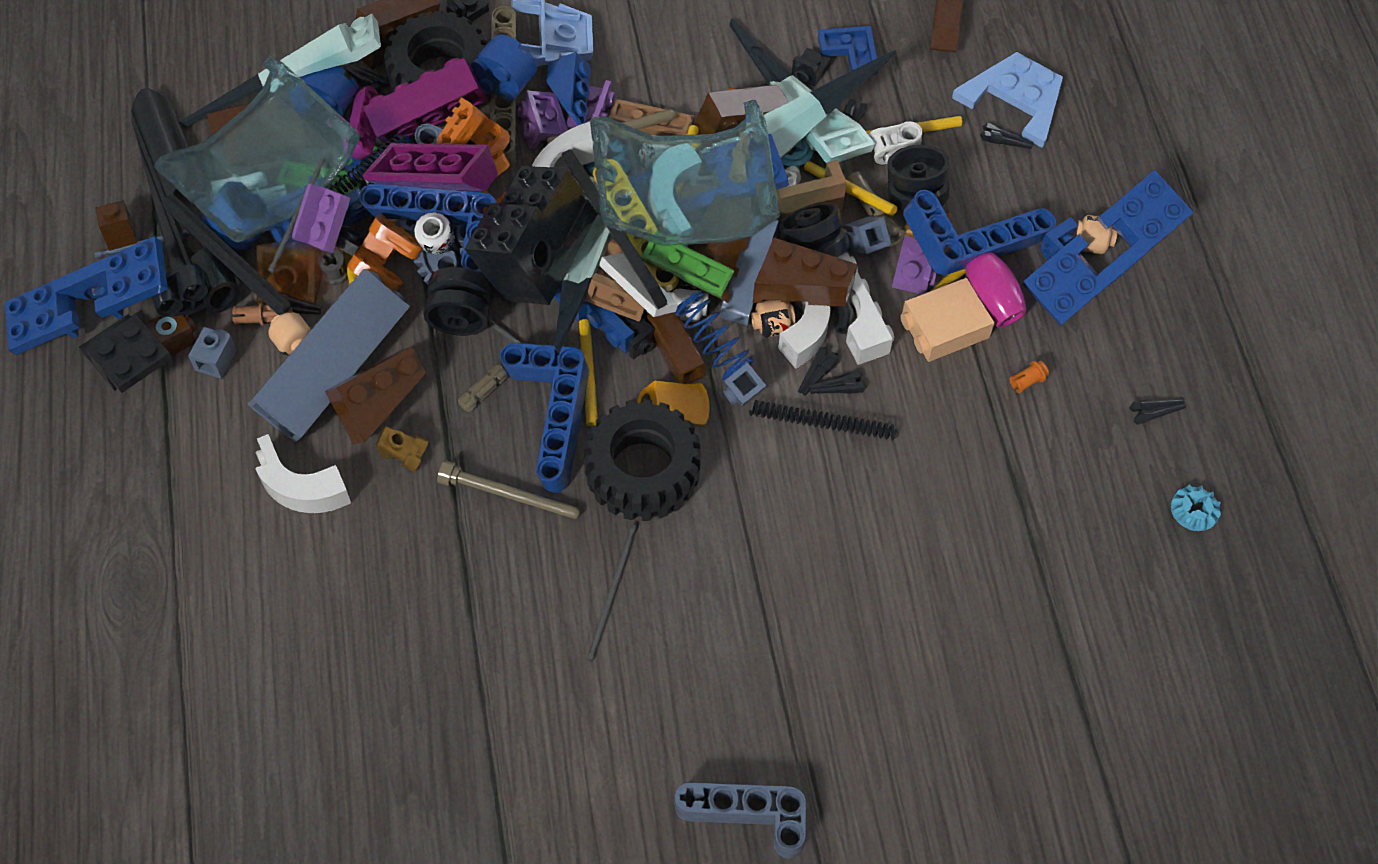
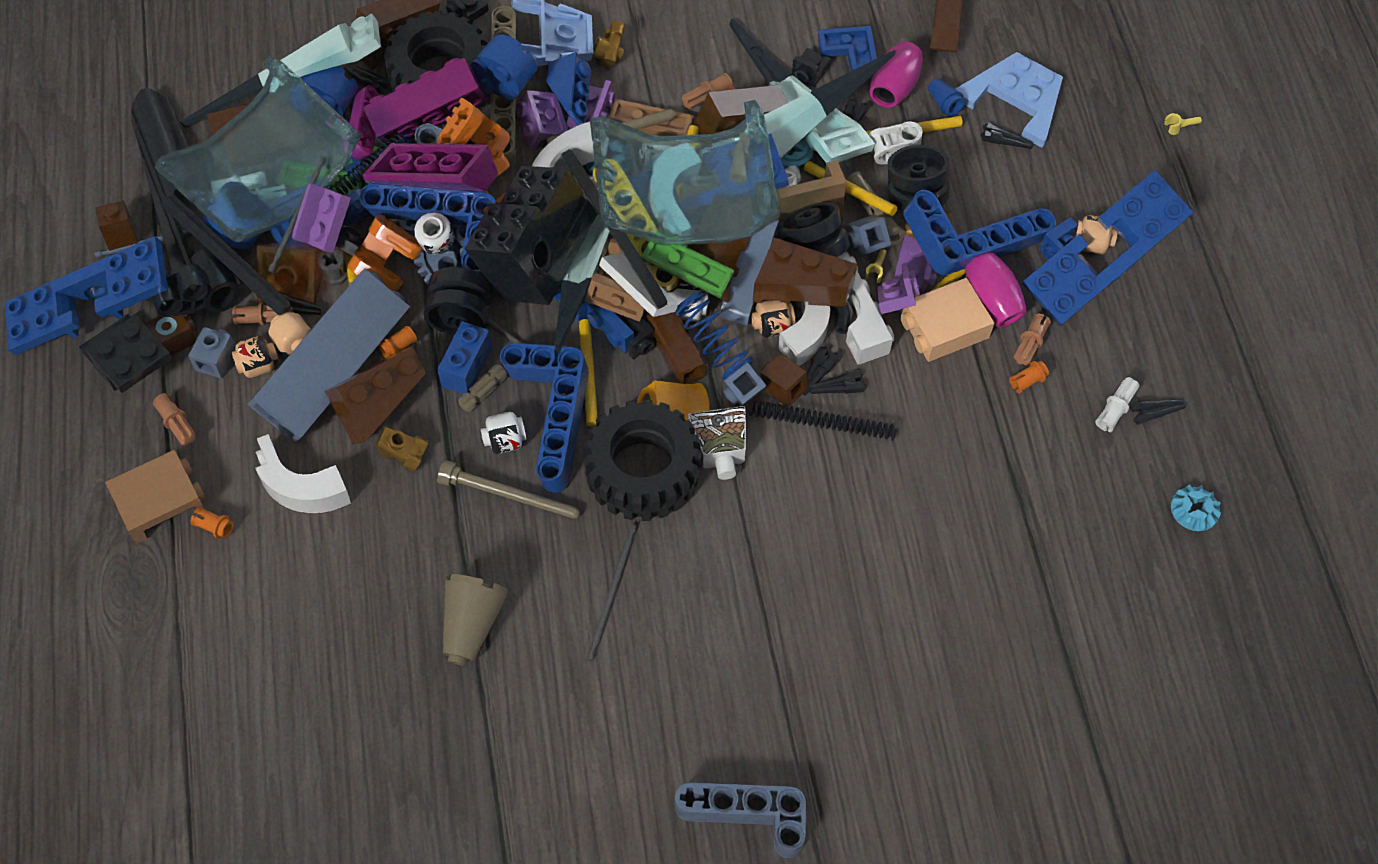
none -> medium nougat panel [105,450,206,544]
none -> nougat axle [153,393,196,446]
none -> orange pin [191,507,234,539]
none -> light nougat head [232,336,279,378]
none -> orange pin [378,326,417,358]
none -> blue brick [438,321,492,394]
none -> dark tan cone [443,574,509,666]
none -> white head [480,412,527,454]
none -> pearl gold plate [592,21,625,68]
none -> nougat axle [682,73,733,109]
none -> torso [688,406,746,480]
none -> reddish brown brick [760,354,808,407]
none -> light yellow hand [865,249,886,283]
none -> dark pink piece [870,41,923,108]
none -> medium lavender bracket [877,263,920,314]
none -> blue cone [928,78,965,116]
none -> nougat axle [1013,313,1051,365]
none -> white axle [1095,377,1139,432]
none -> light yellow hand [1164,113,1202,135]

